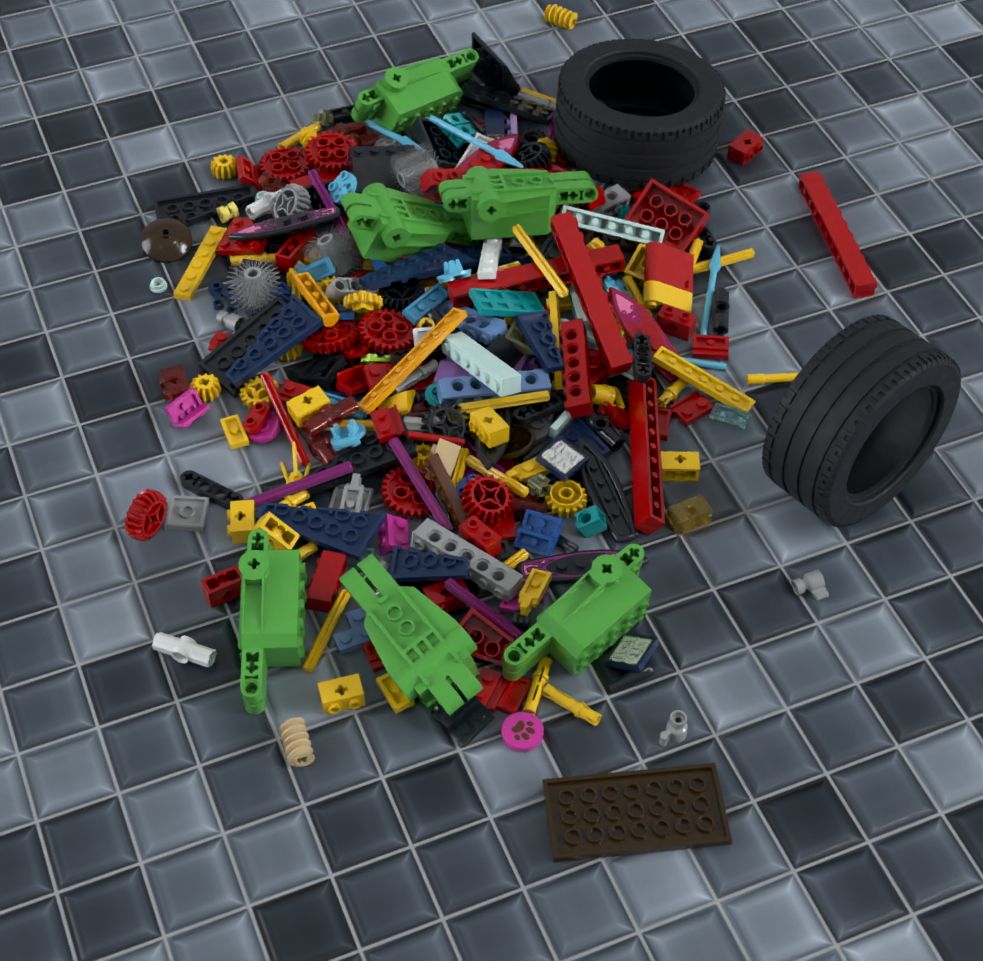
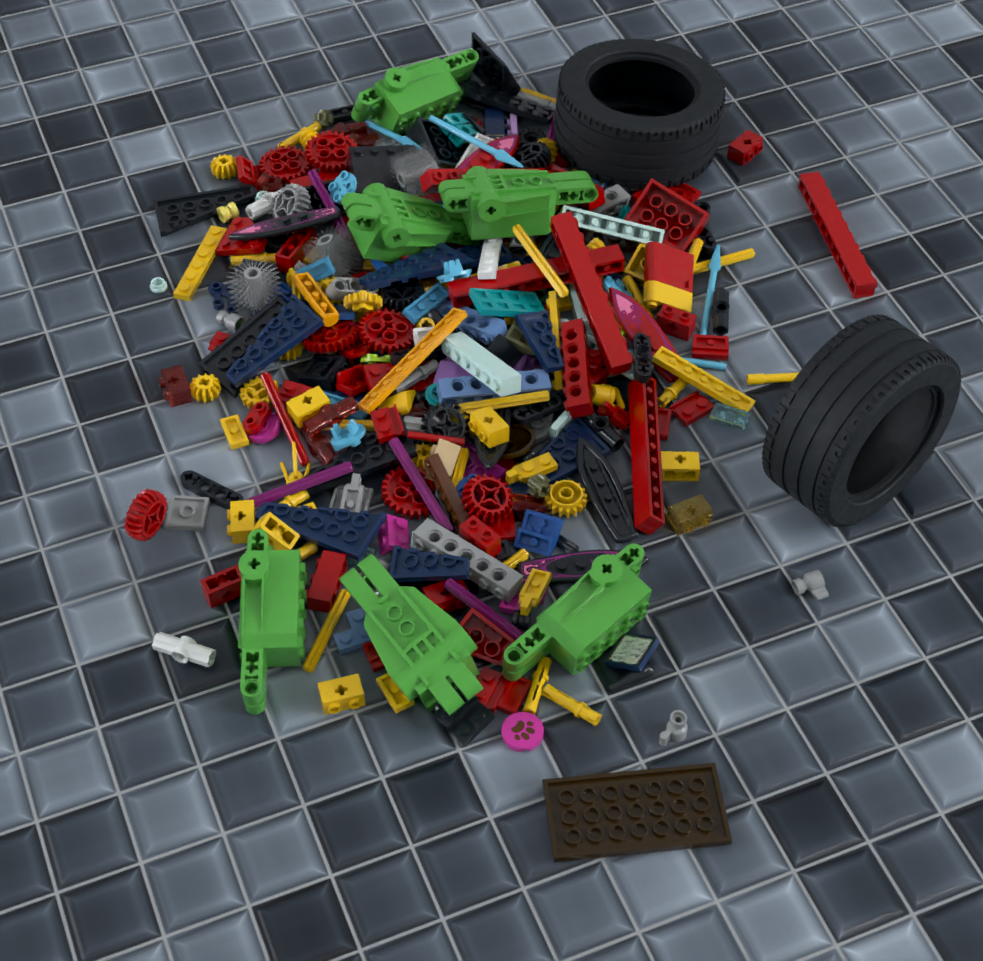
dark brown dish [141,218,193,263] -> none
dark pink bracket [163,388,210,429] -> none
tan piece [279,717,315,767] -> none
yellow axle [466,455,529,498] -> none
tile [535,436,590,482] -> none
yellow piece [544,4,578,30] -> none
teal brick [575,504,607,538] -> none

